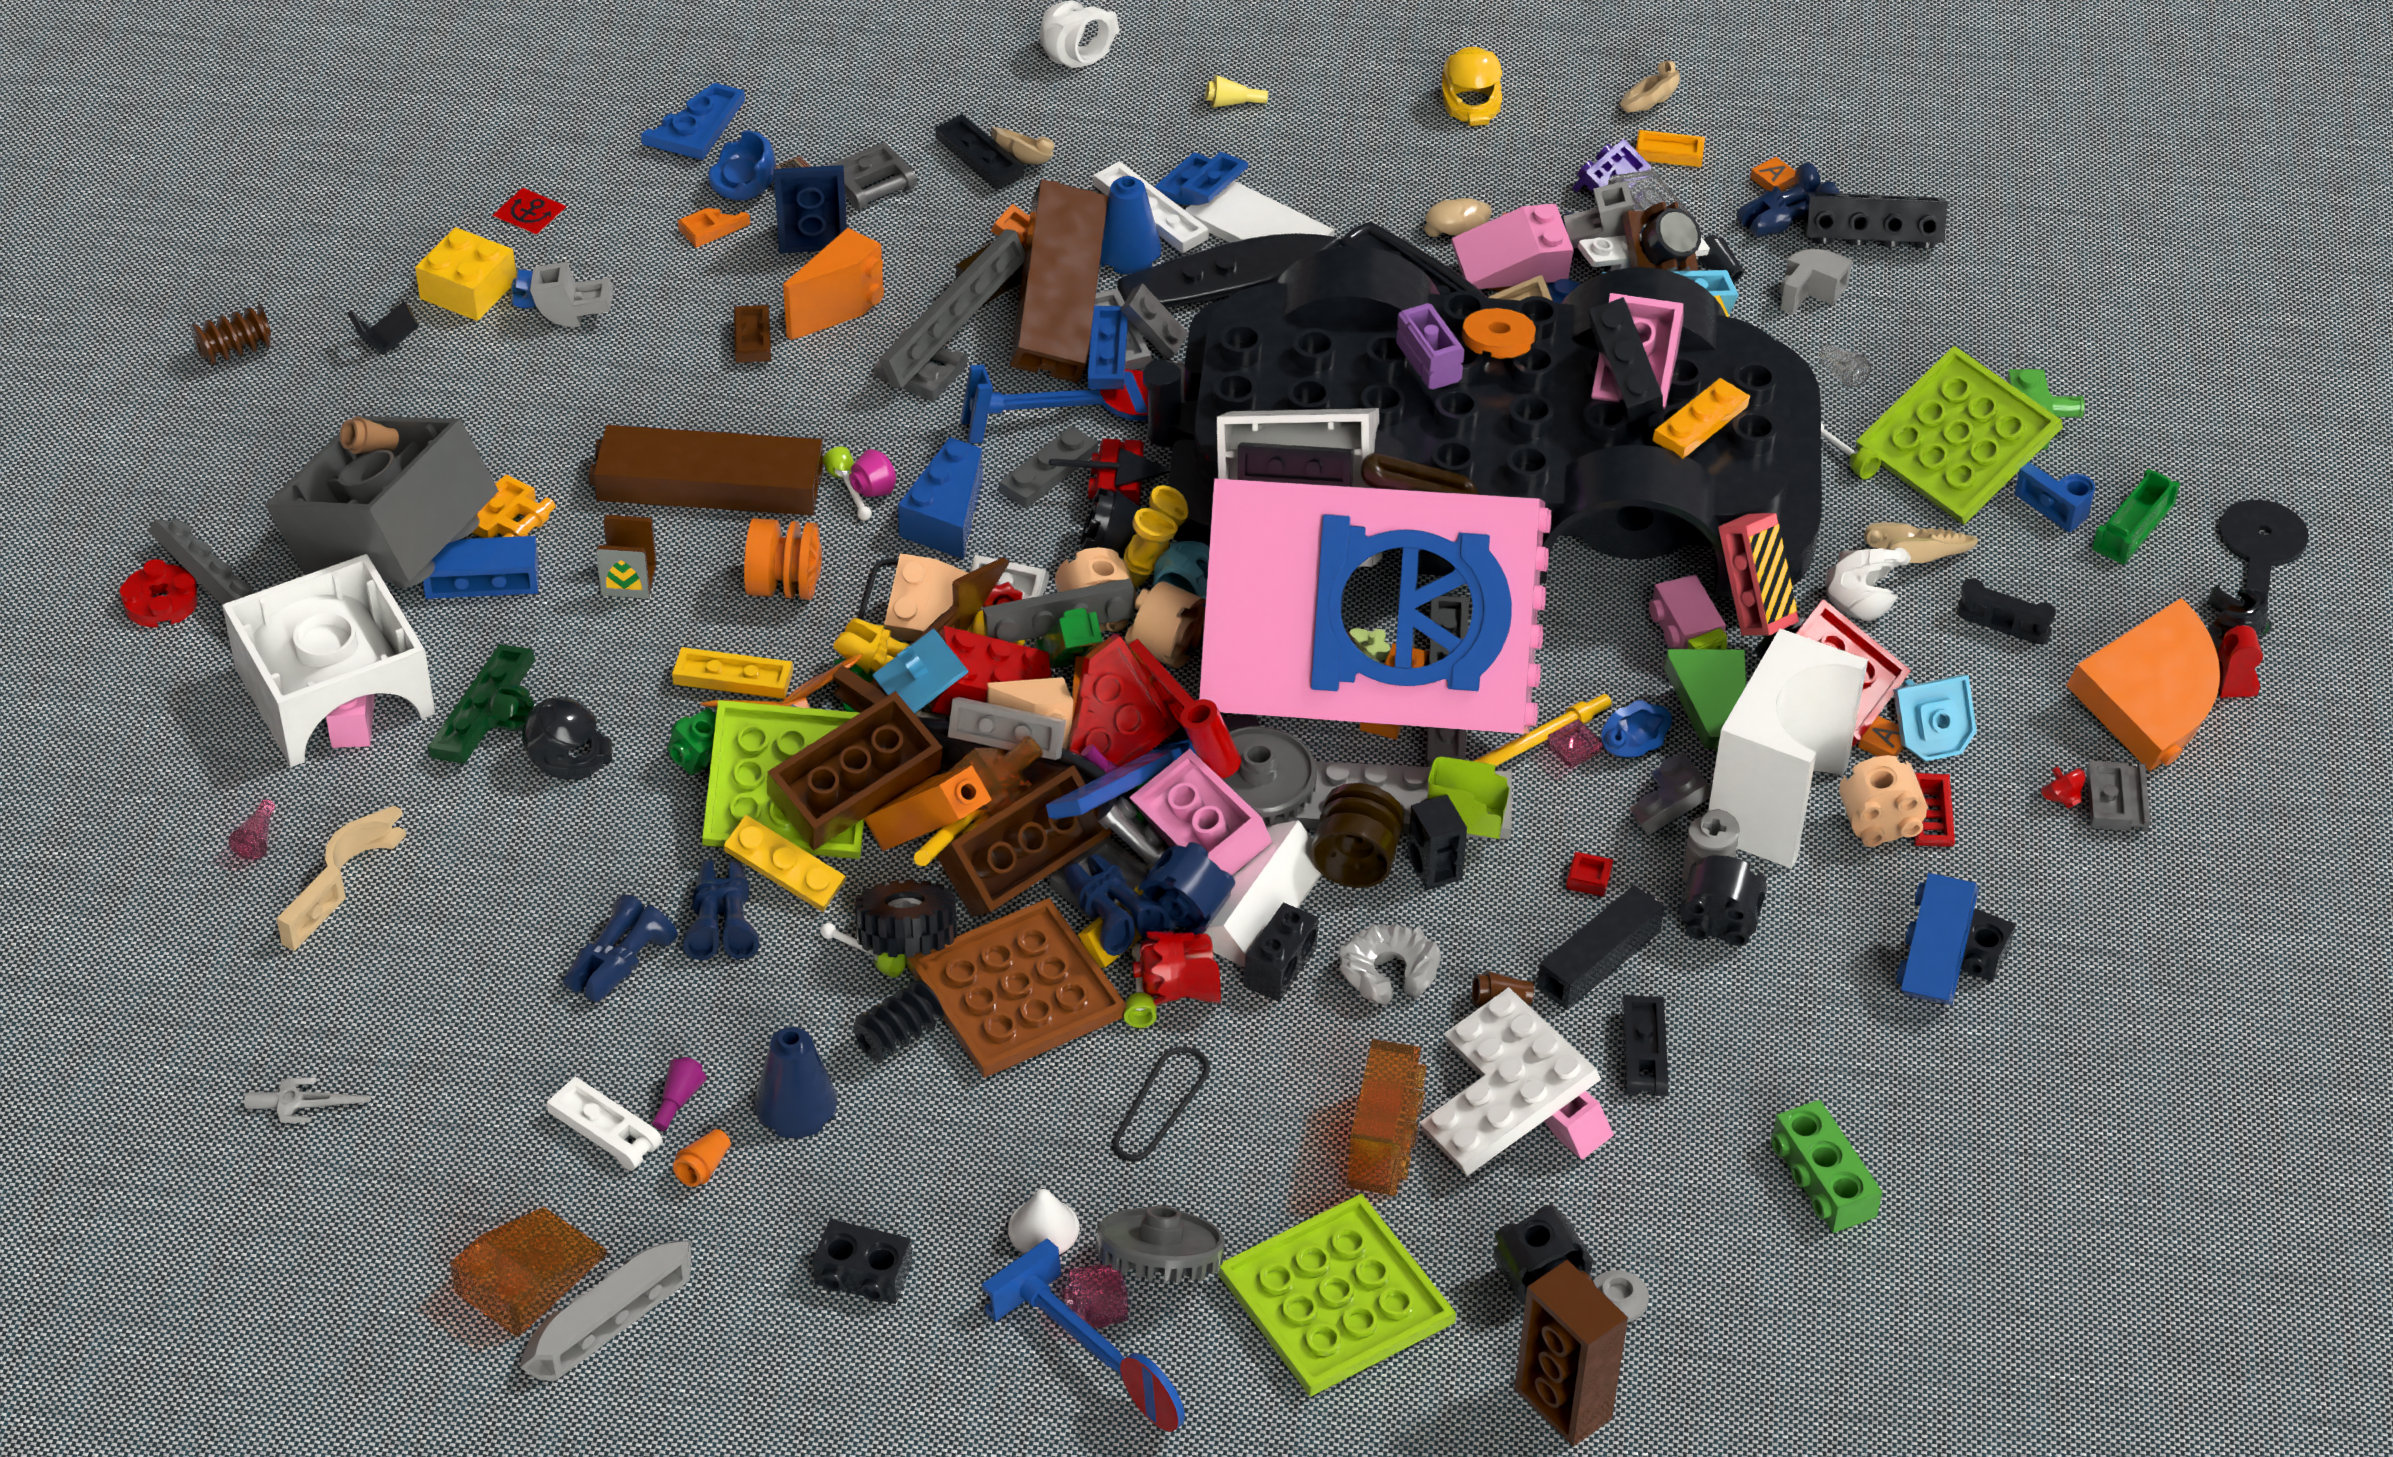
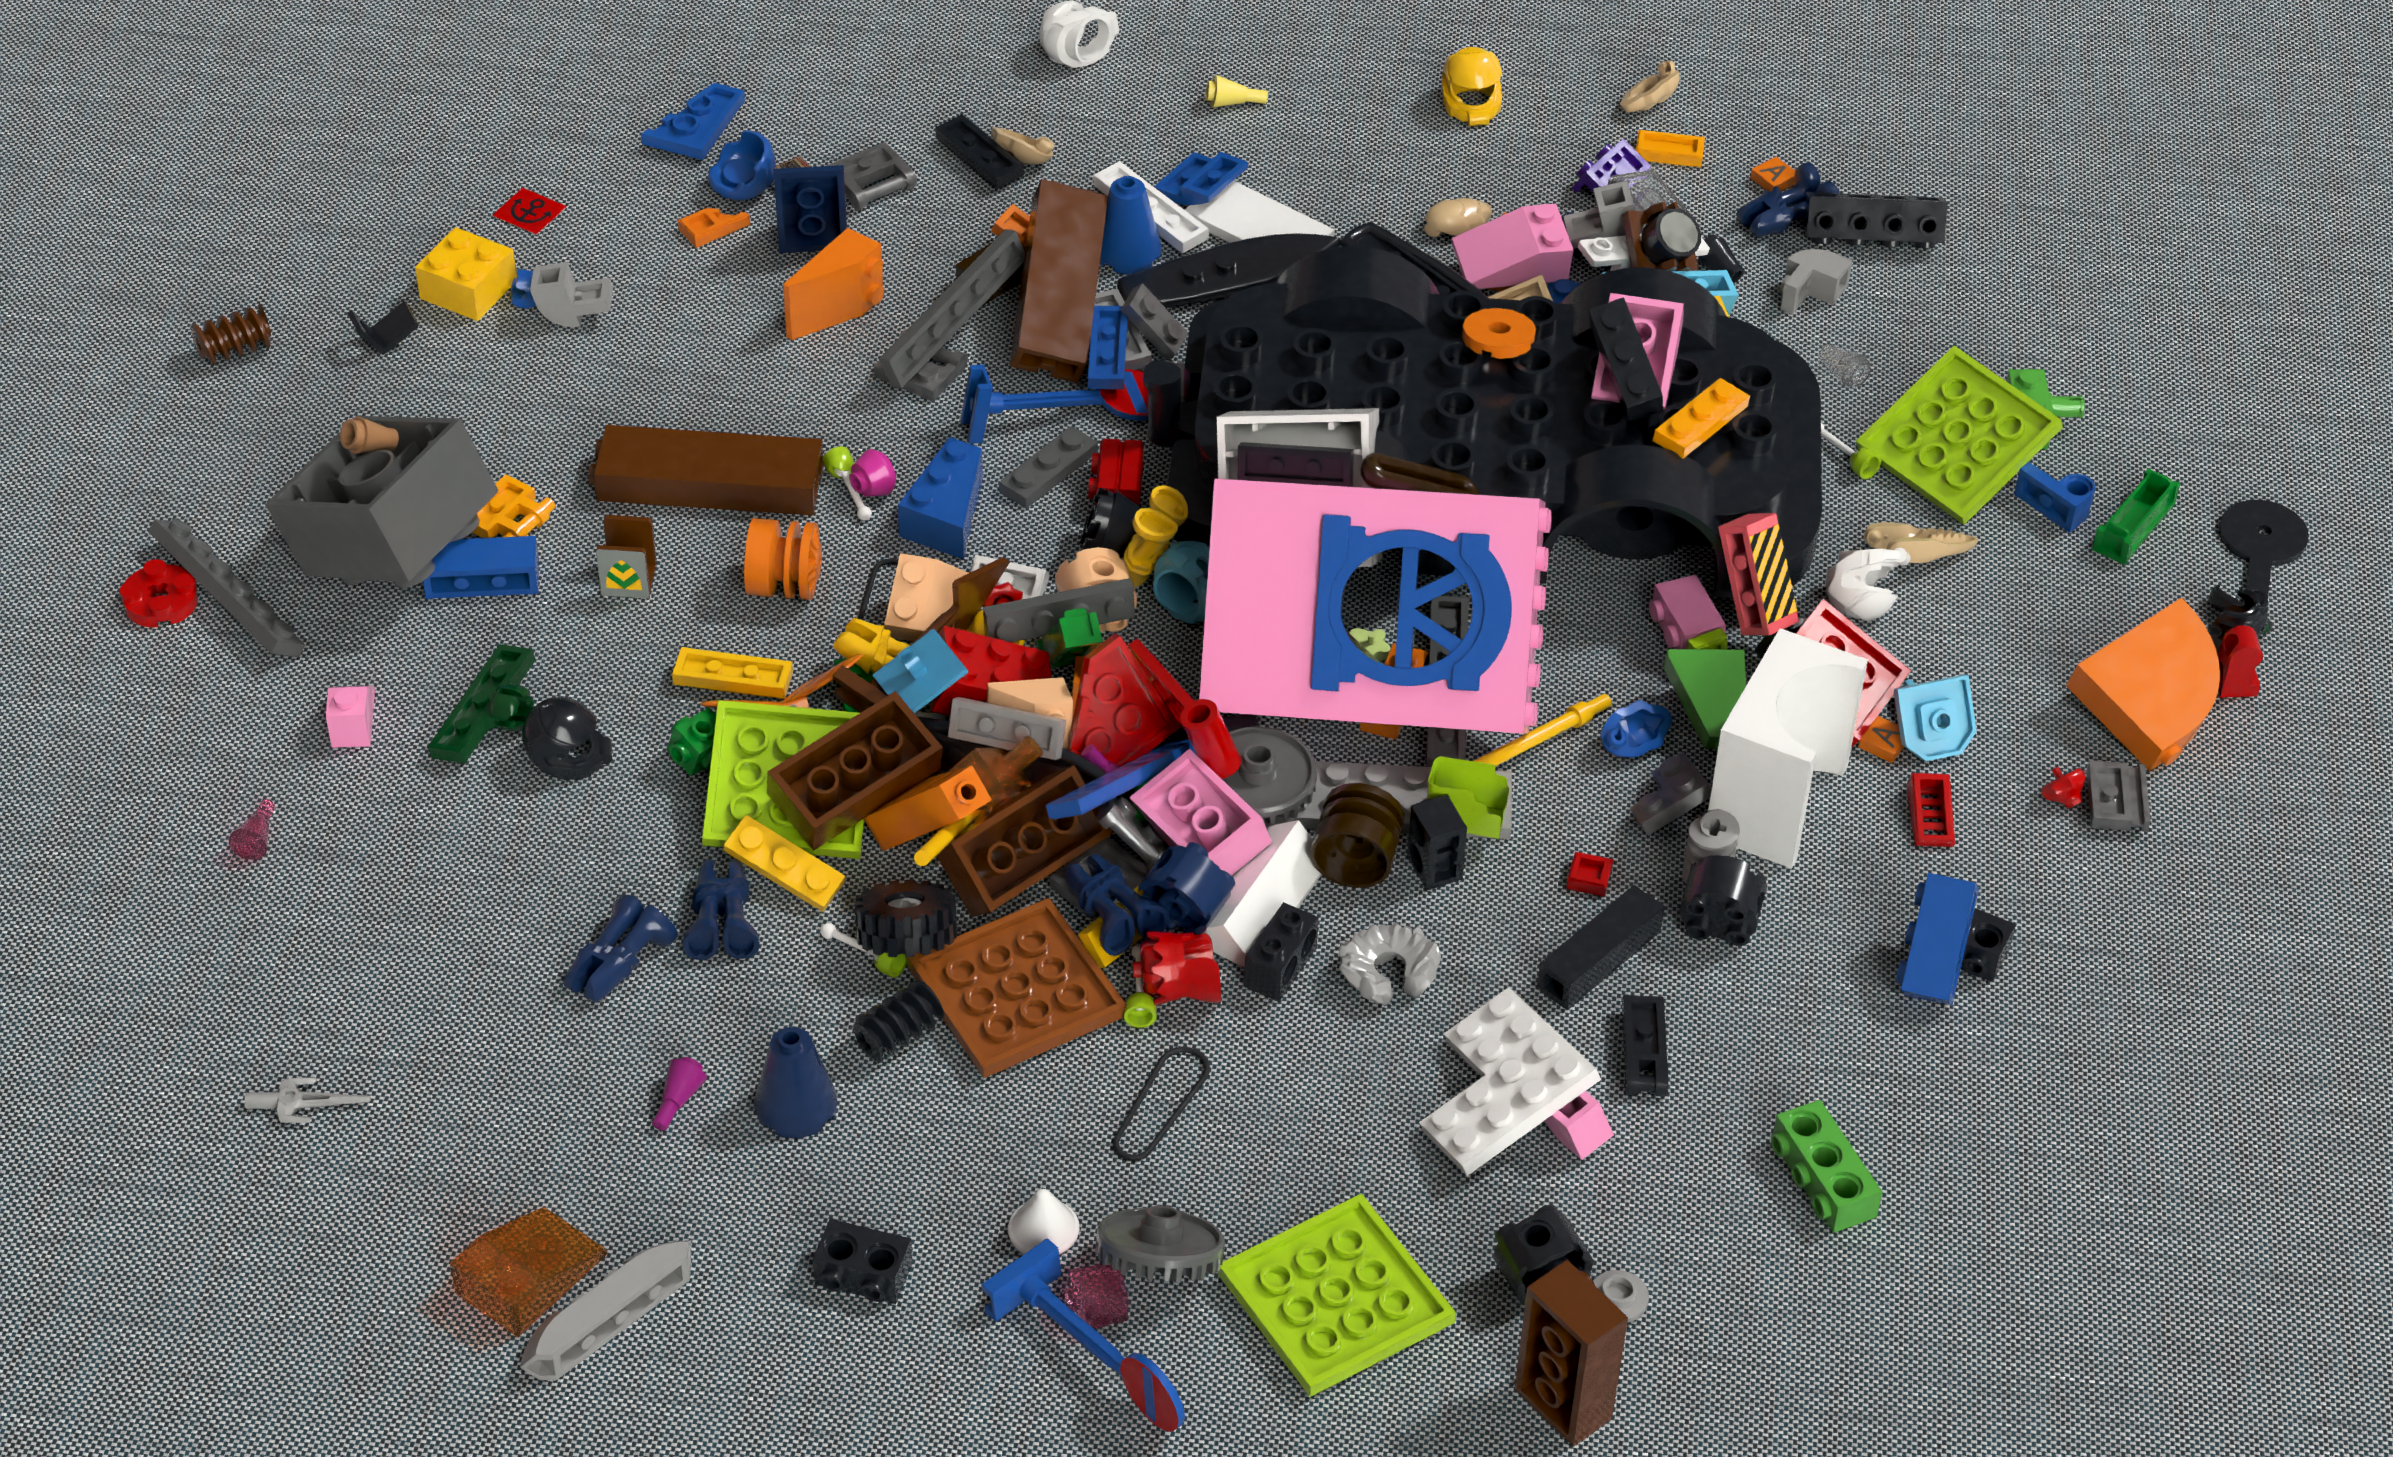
white piece [222,554,435,767] -> none
tan piece [276,806,406,951] -> none
white plate [547,1076,663,1171] -> none
orange cone [673,1129,731,1187] -> none
reddish brown plate [734,305,771,363] -> none
black piece [1048,448,1170,488] -> none
light nougat brick [1125,581,1206,668] -> none
clear orange brick [1347,1039,1427,1196] -> none
medium lavender brick [1396,303,1464,390] -> none
reddish brown cone [1472,970,1534,1007] -> none
clear pink plate [1547,719,1602,769] -> none
light nougat brick [1839,755,1928,847] -> none
black plate [1957,578,2056,645] -> none

